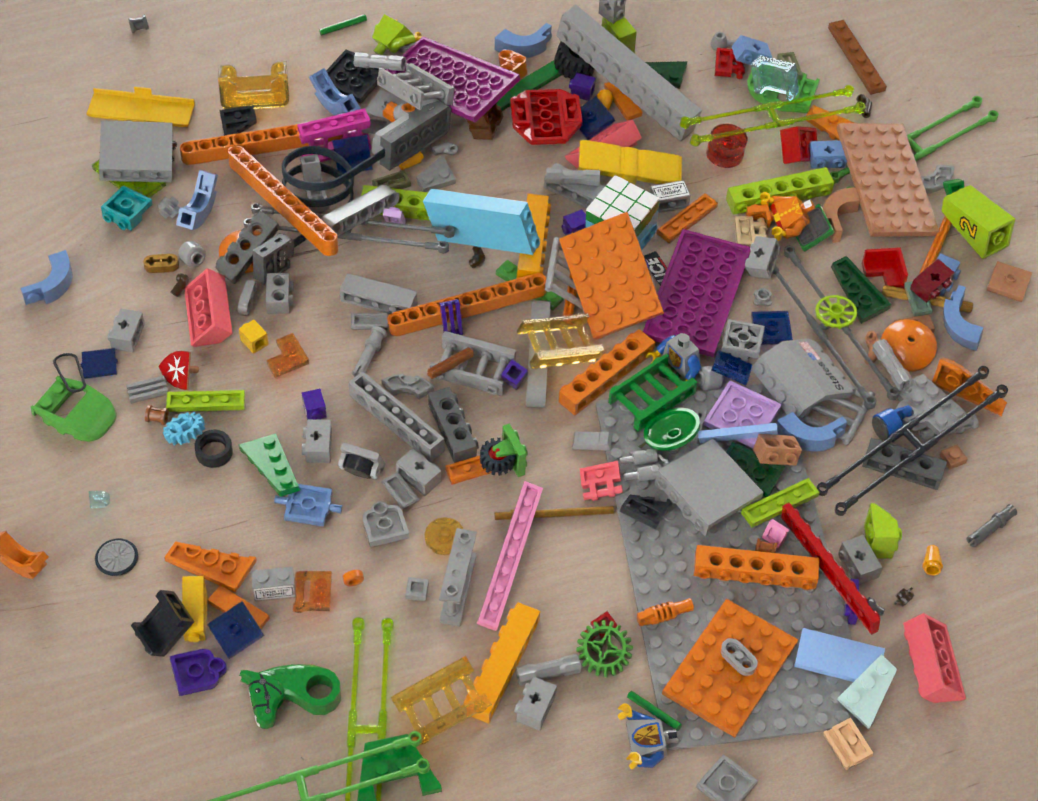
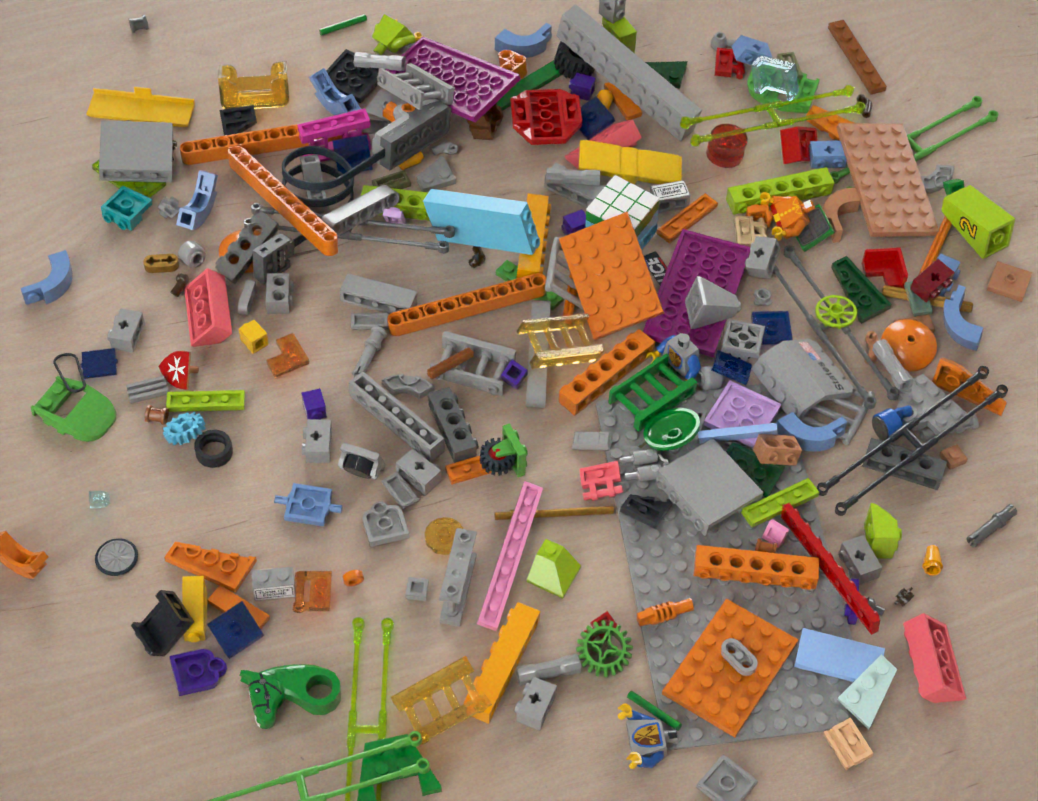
wing [239,433,300,497] -> none
dark purple tile [440,299,463,335] -> none
none -> lime slope [526,539,581,599]
none -> light grey slope [685,276,741,329]

